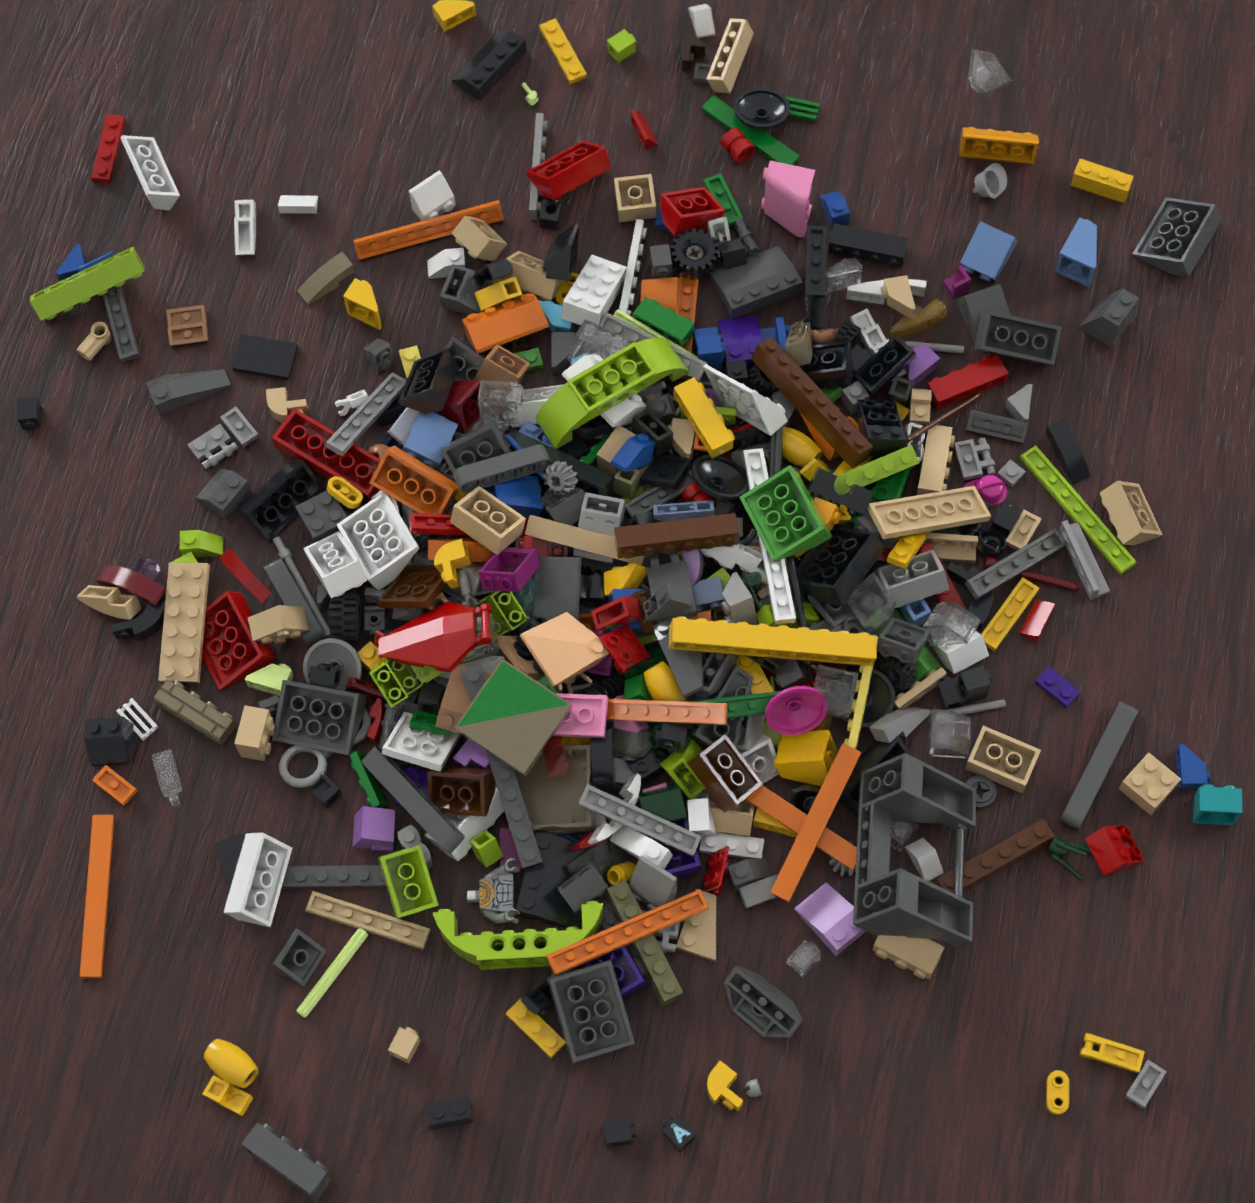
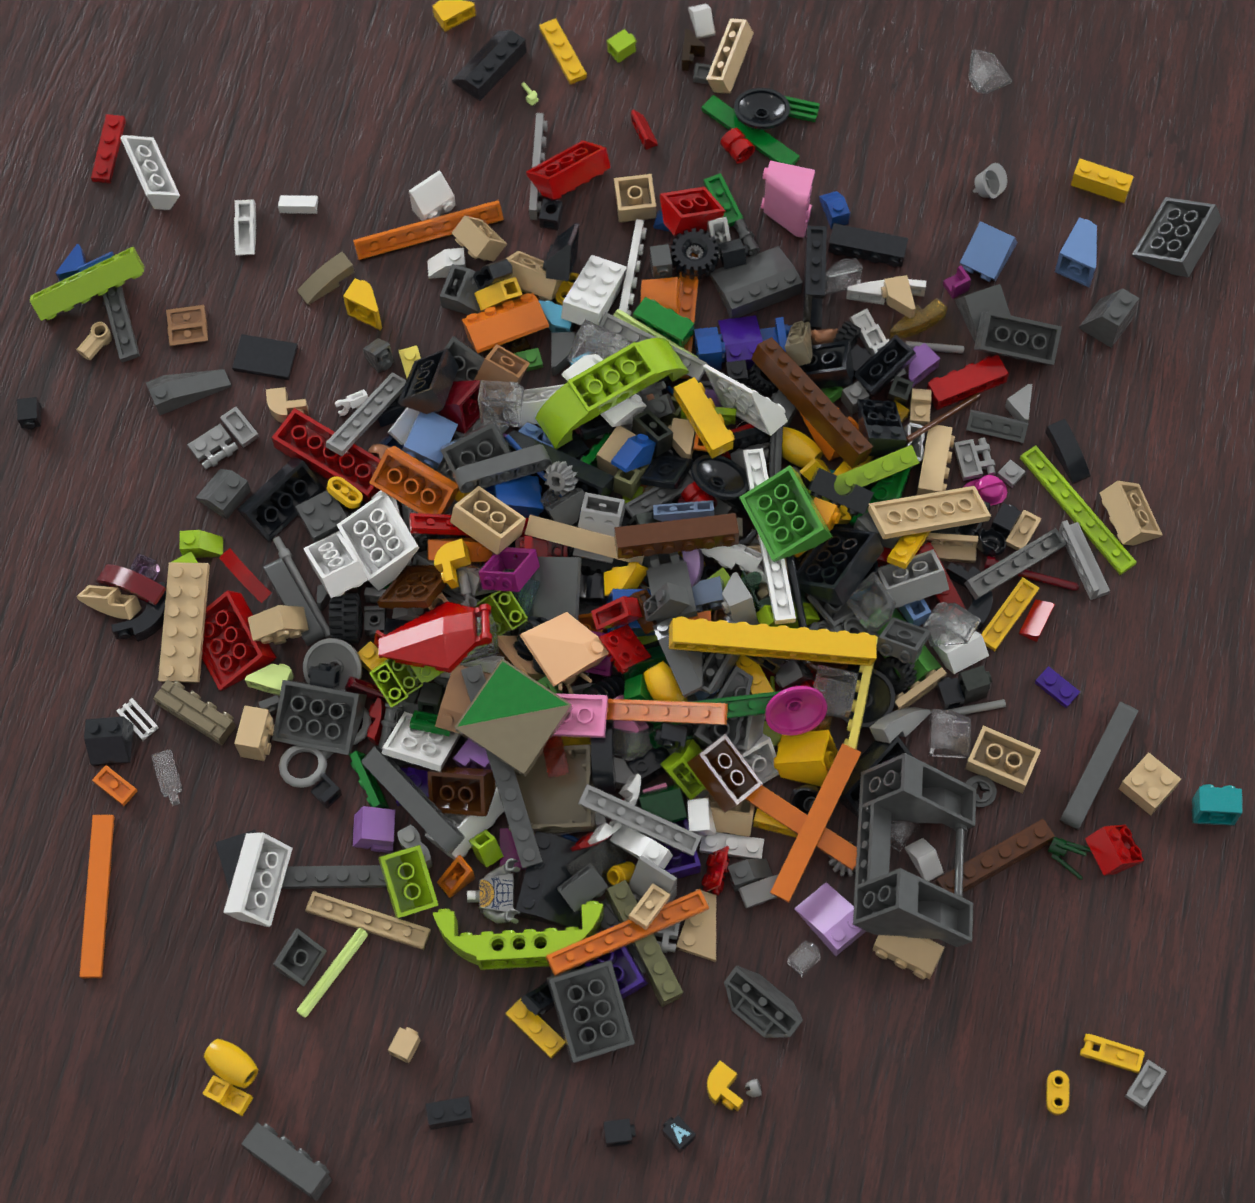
light orange slope [959,127,1039,164] -> none
blue slope [1176,744,1210,790] -> none
none -> orange slope [437,855,475,898]
none -> tan plate [629,884,670,930]

